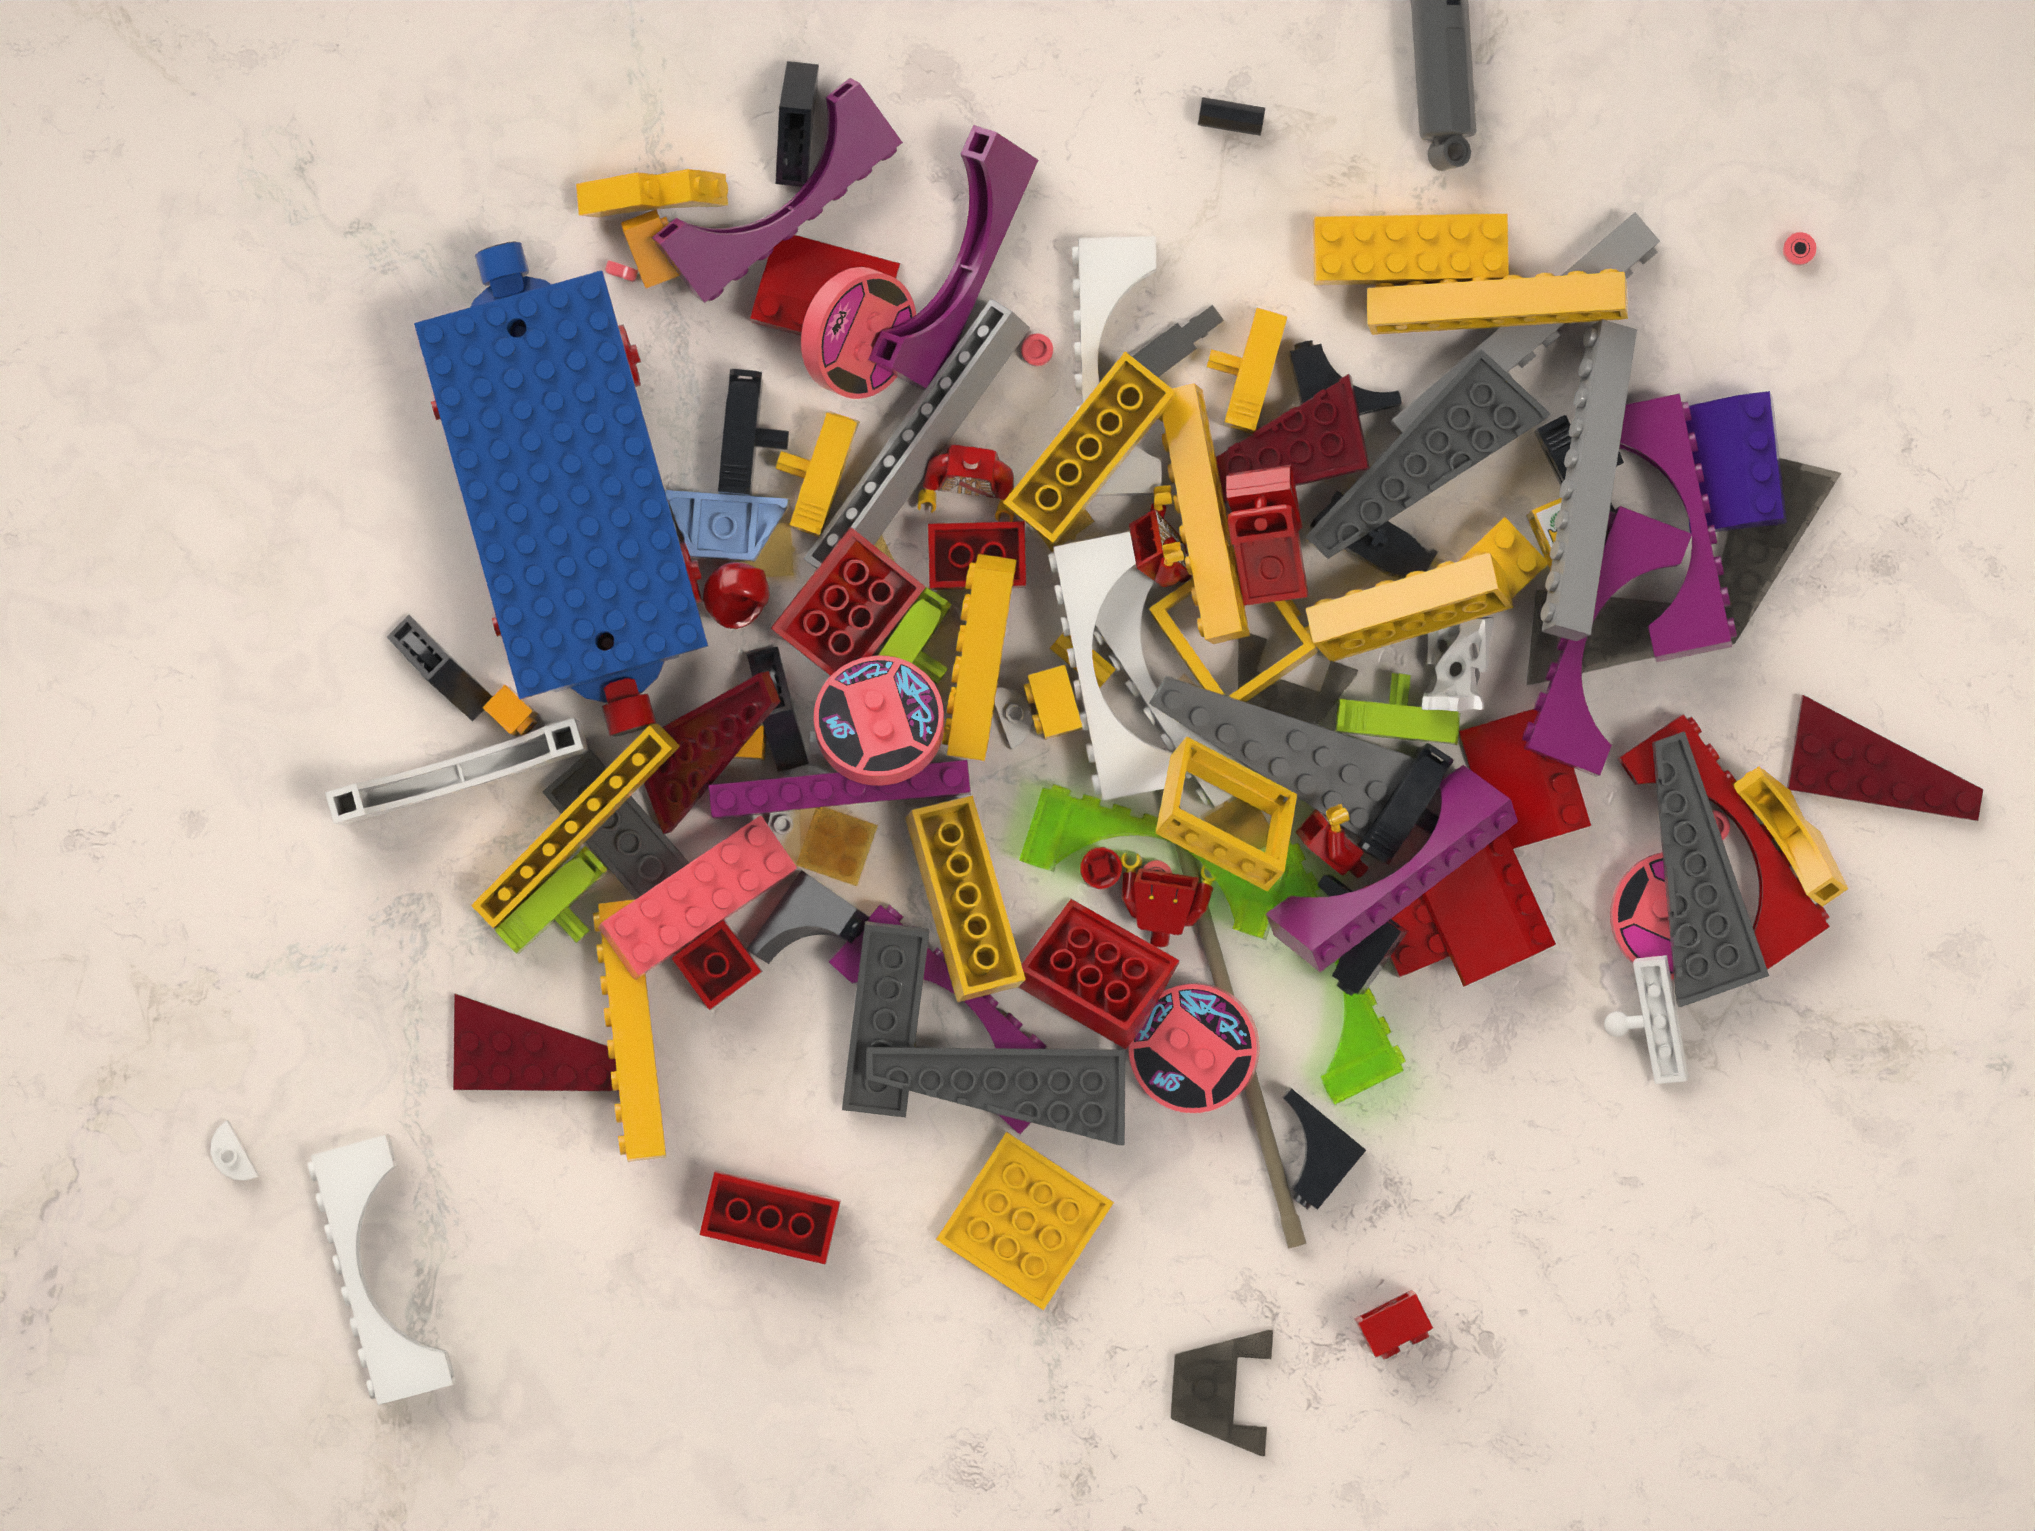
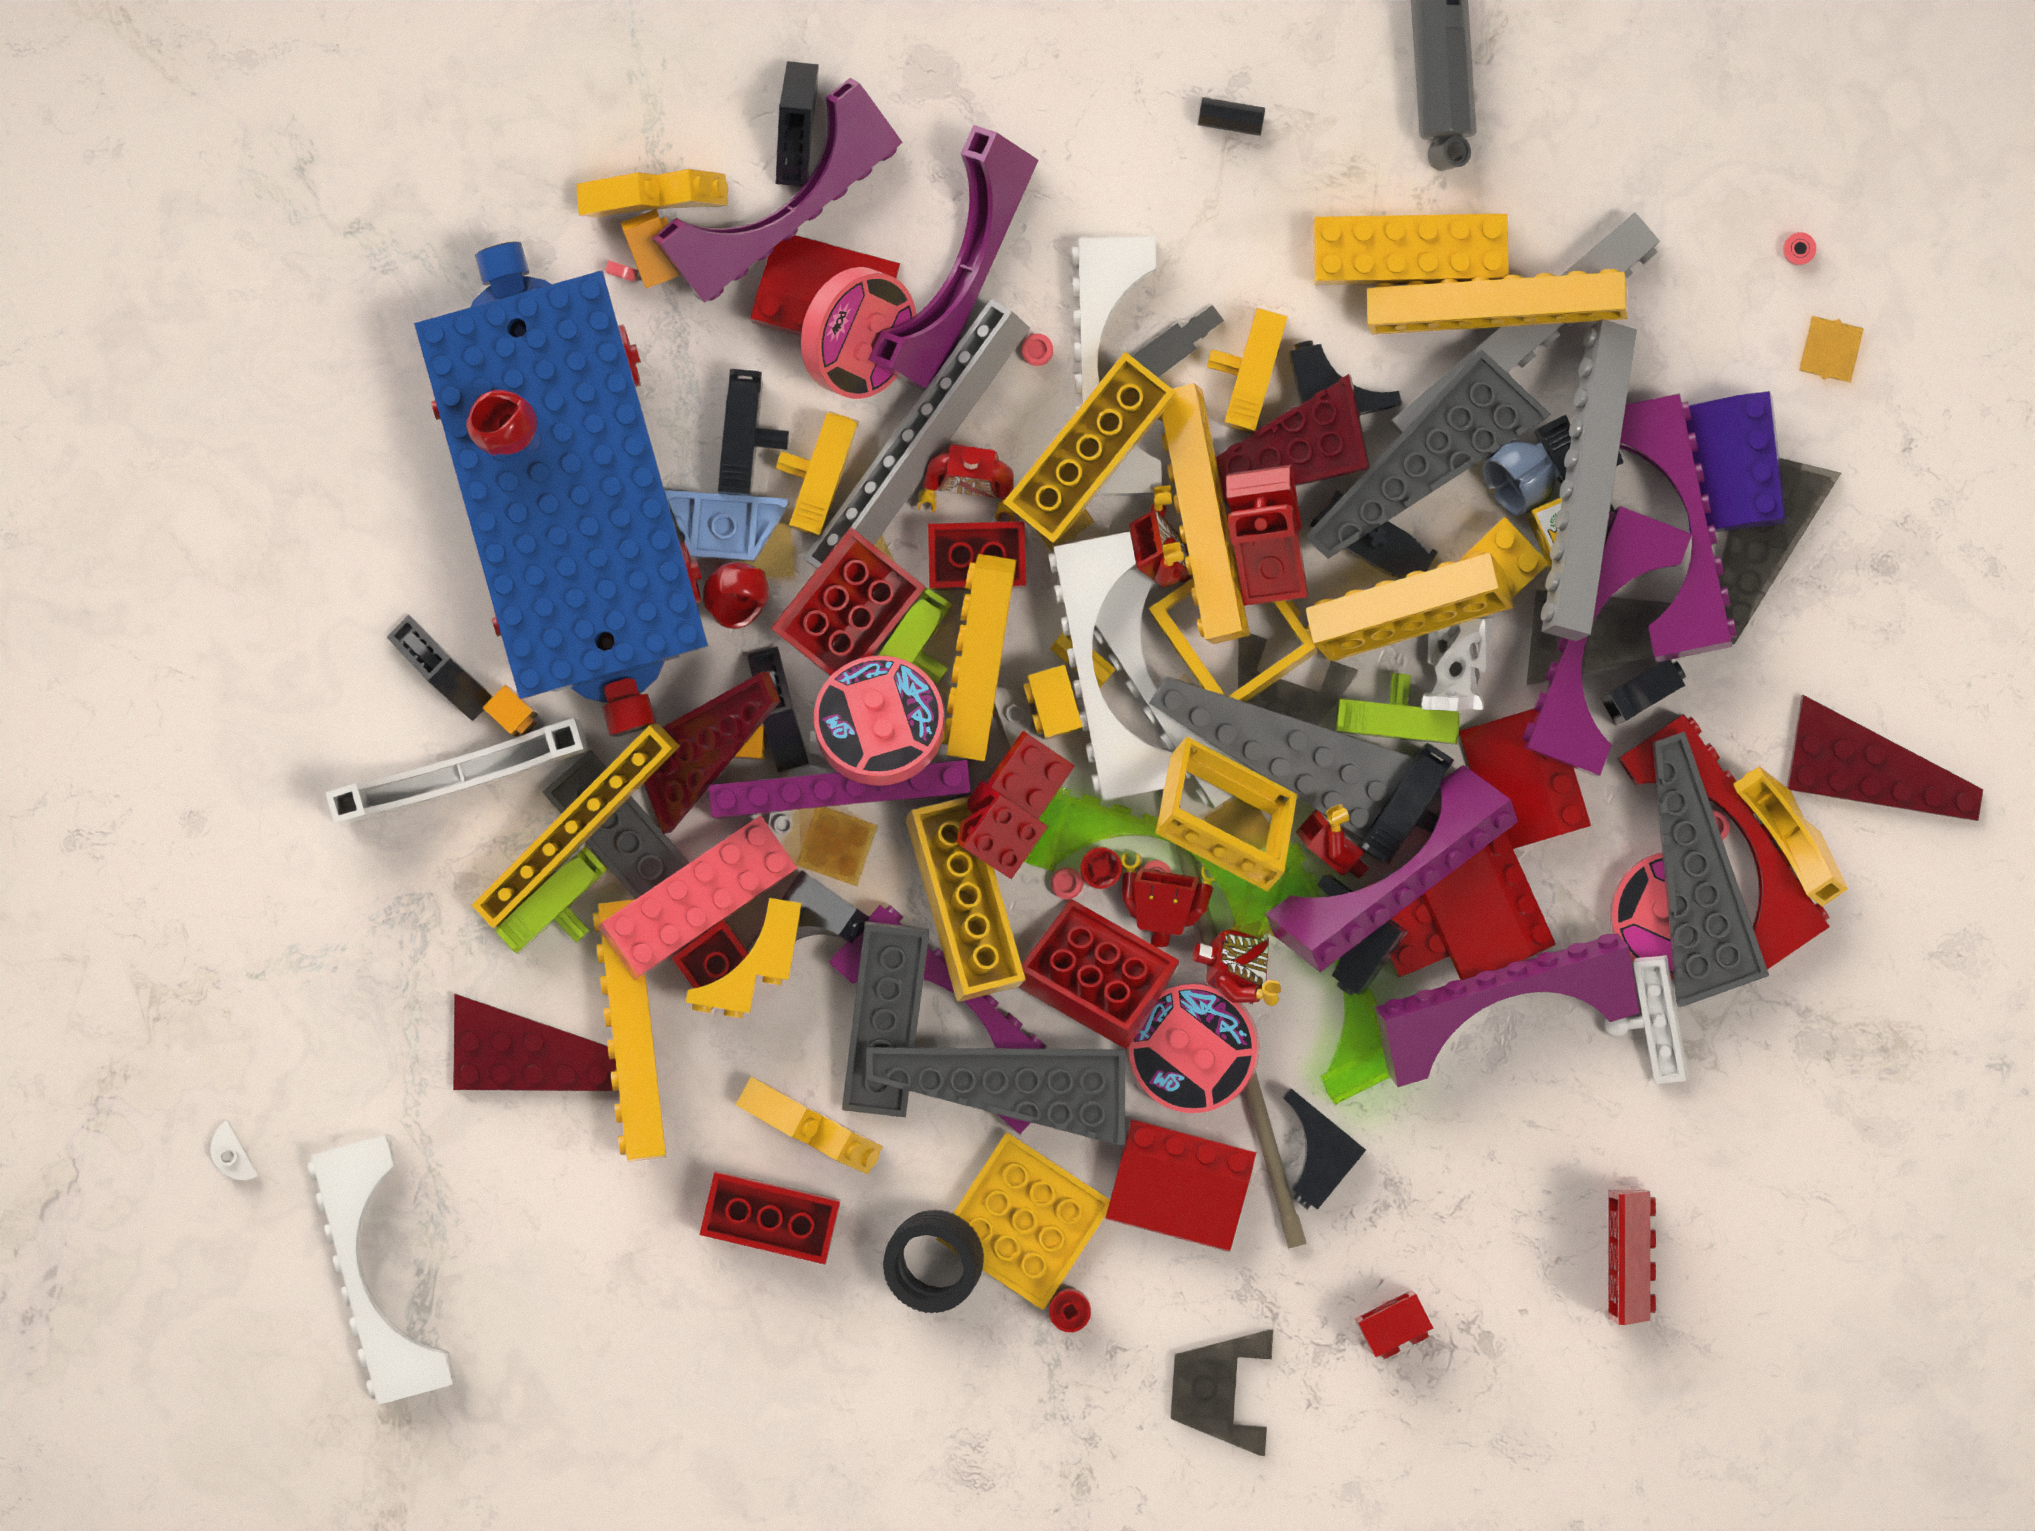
none -> red piece [466,390,537,456]
none -> yellow arch [686,898,802,1018]
none -> yellow arch [736,1077,883,1175]
none -> black tyre [883,1210,984,1313]
none -> red piece [957,731,1075,880]
none -> red wheel [1049,1288,1091,1333]
none -> coral tile [1051,867,1083,899]
none -> red slope [1105,1120,1257,1252]
none -> torso [1192,918,1281,1006]
none -> magenta arch [1375,933,1640,1087]
none -> sand blue piece [1482,441,1560,516]
none -> black arch [1600,660,1686,725]
none -> slope [1608,1190,1656,1325]
none -> clear yellow piece [1799,316,1864,383]

